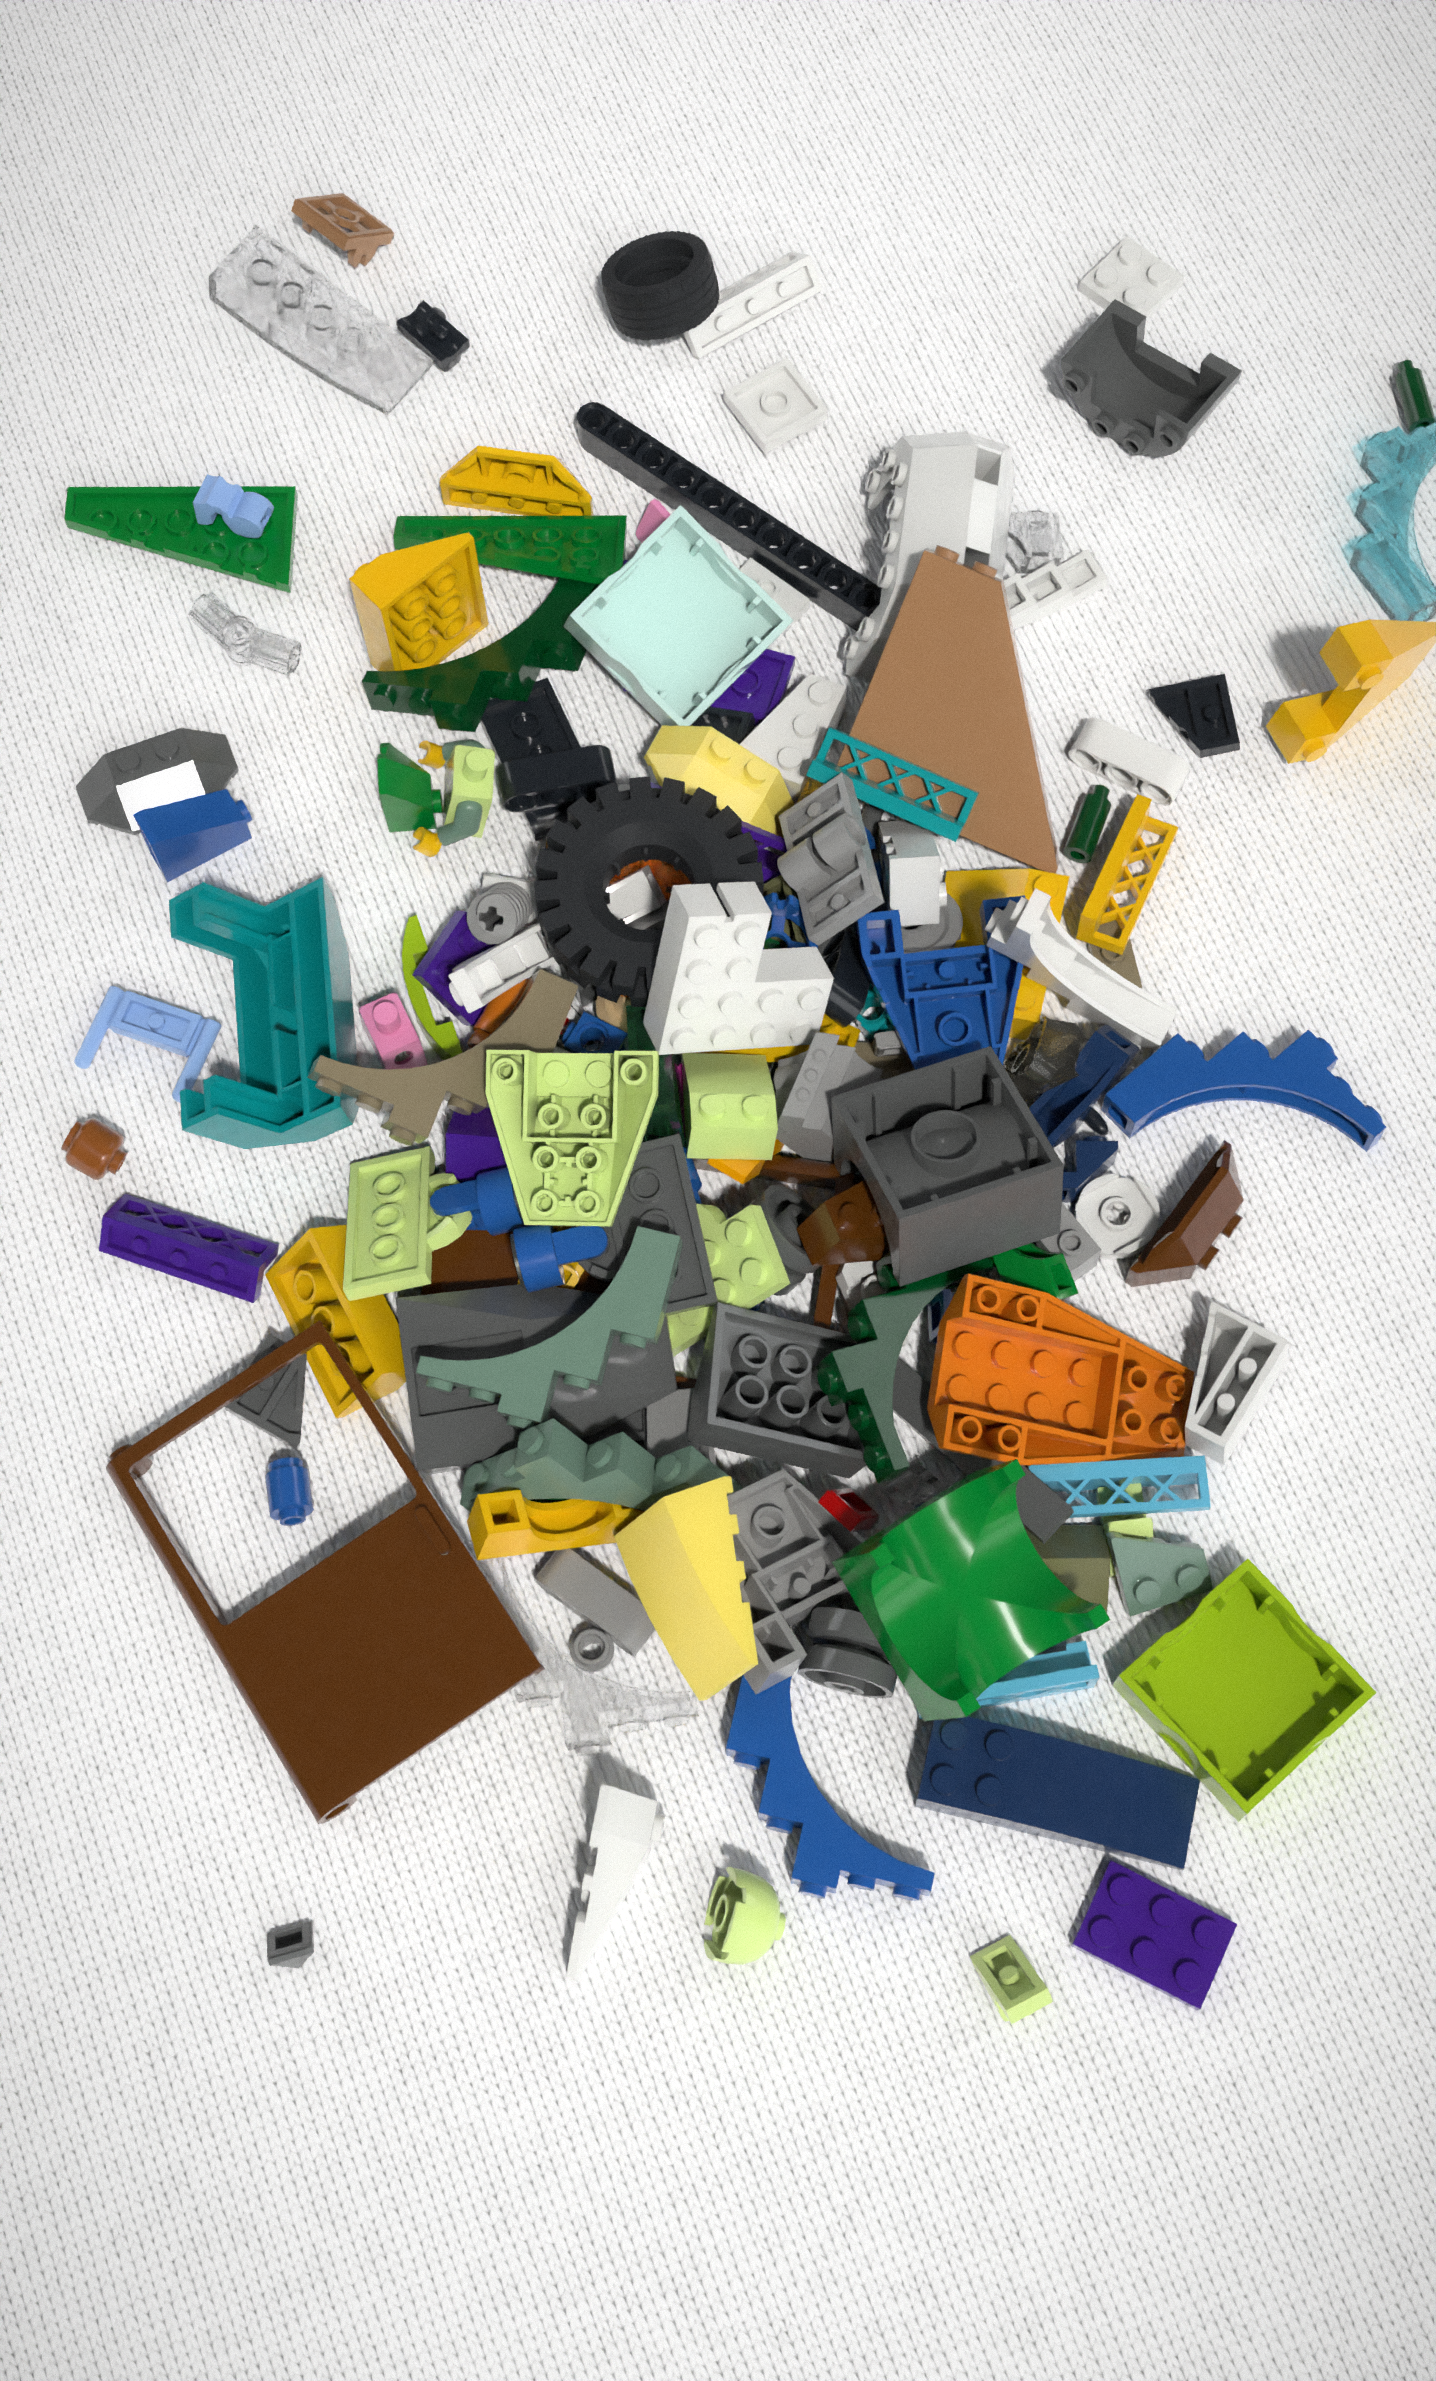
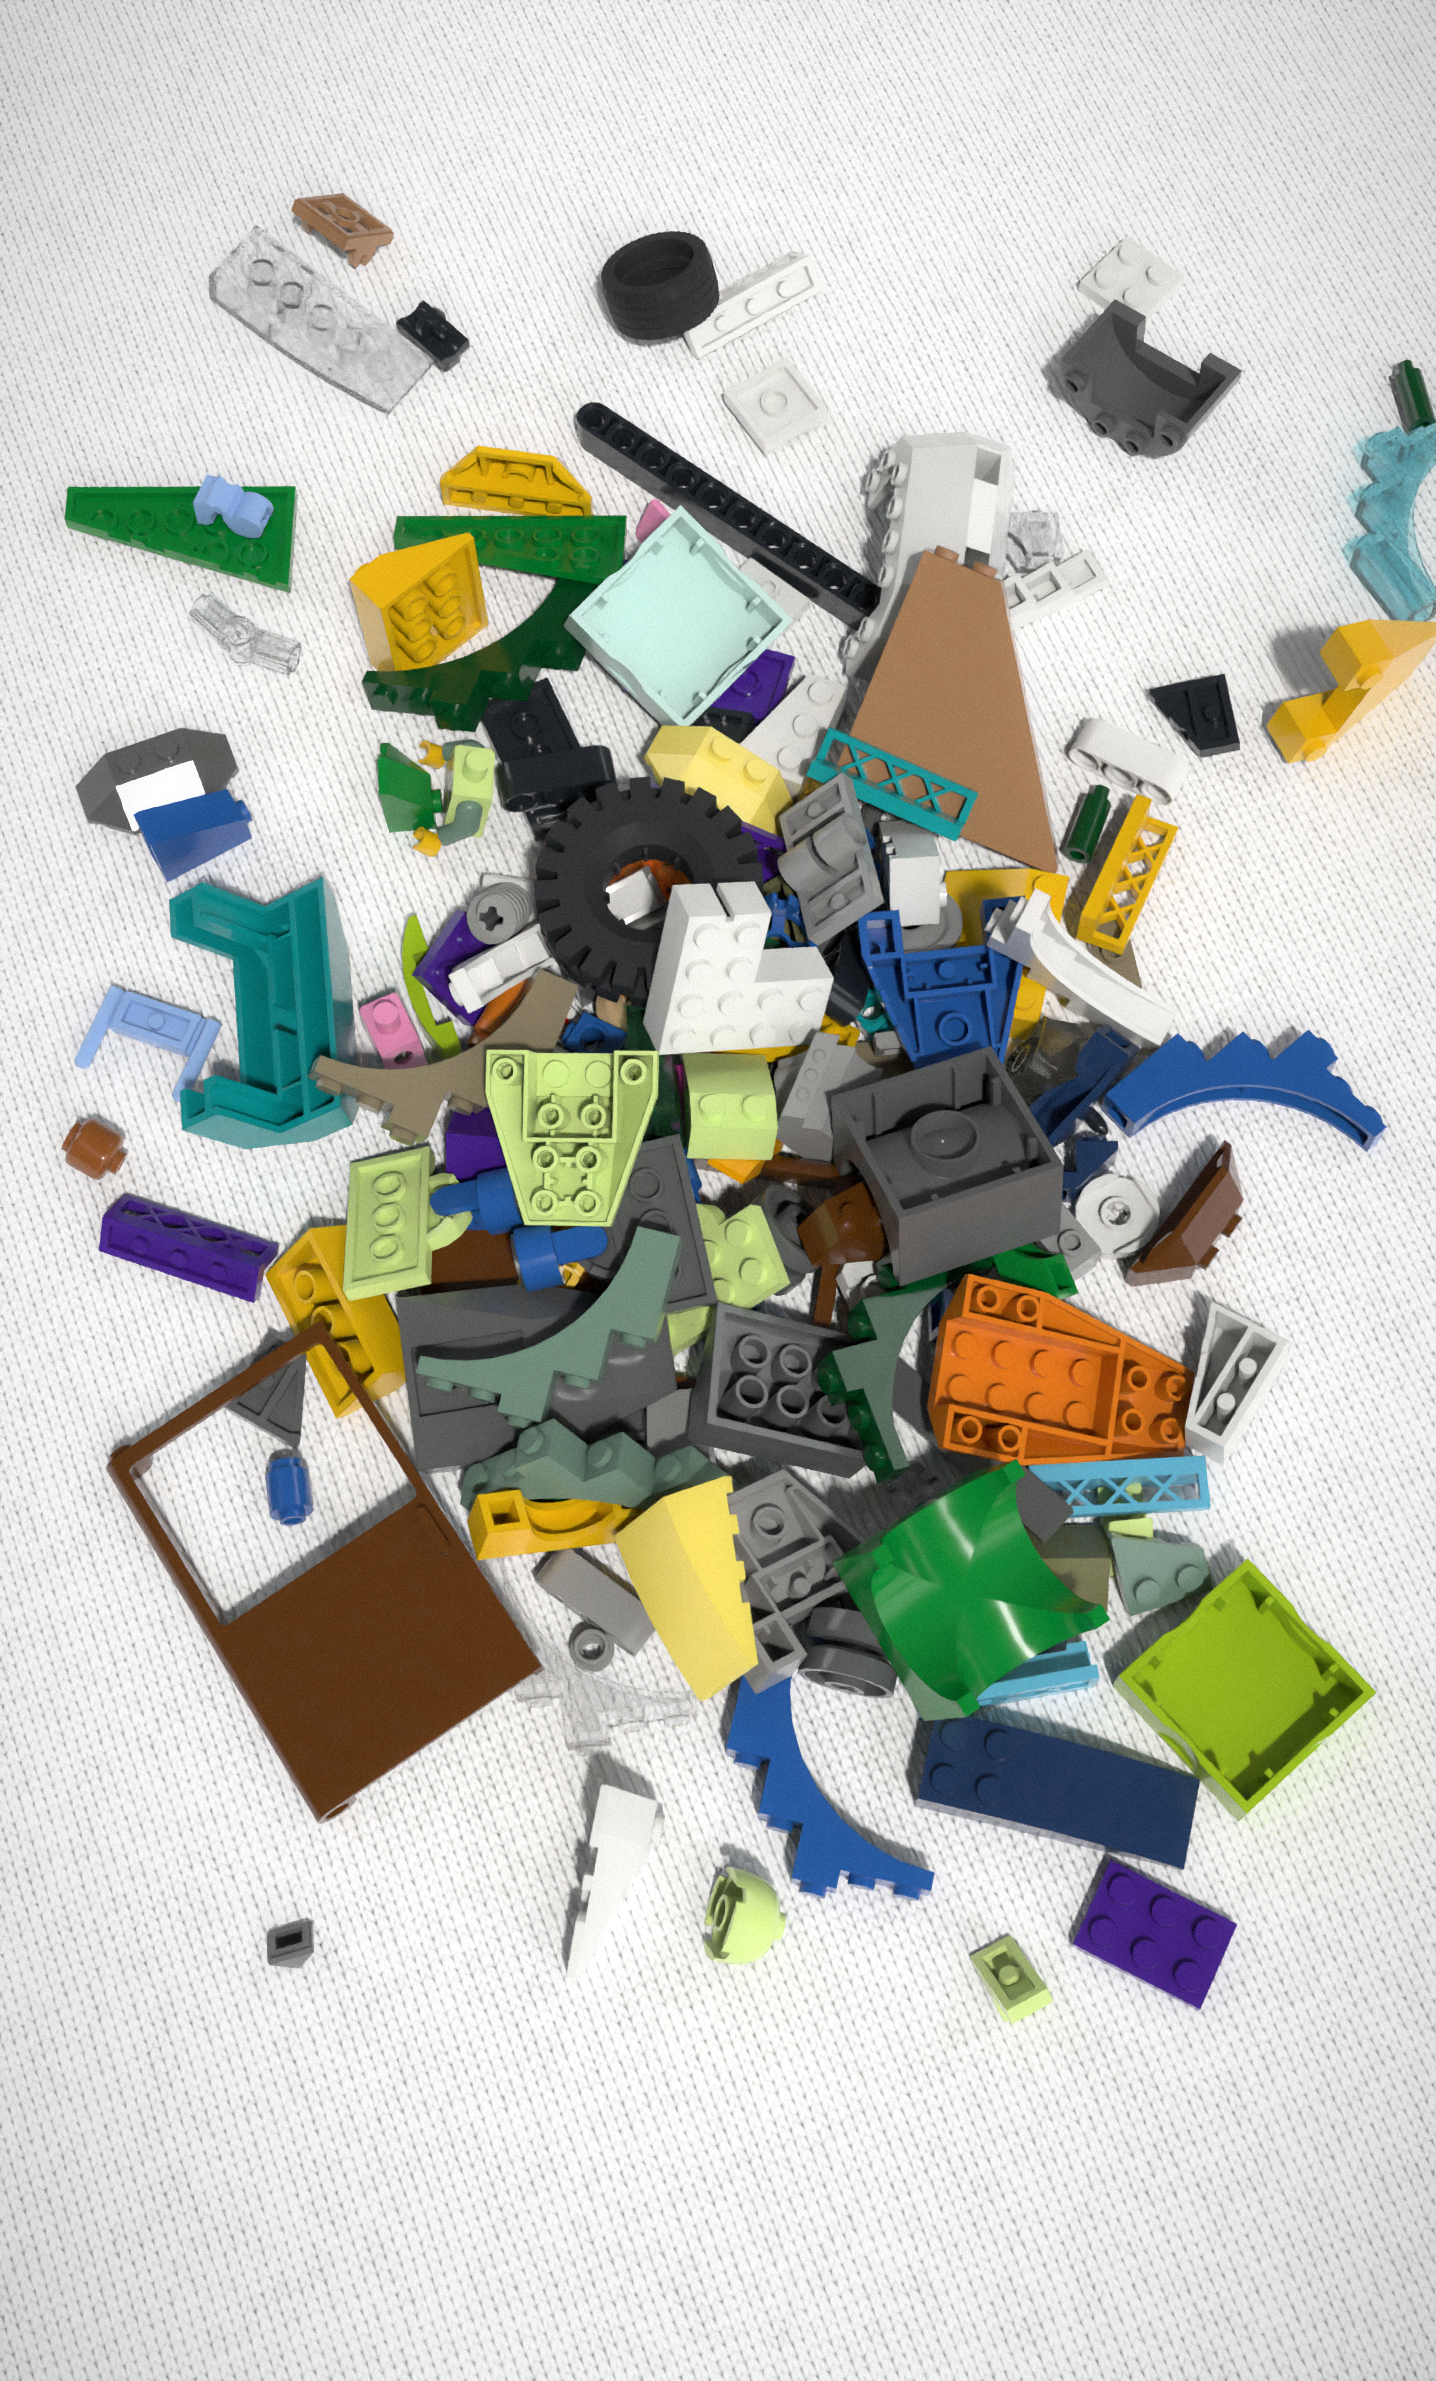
red tile [818,1488,880,1532] -> none

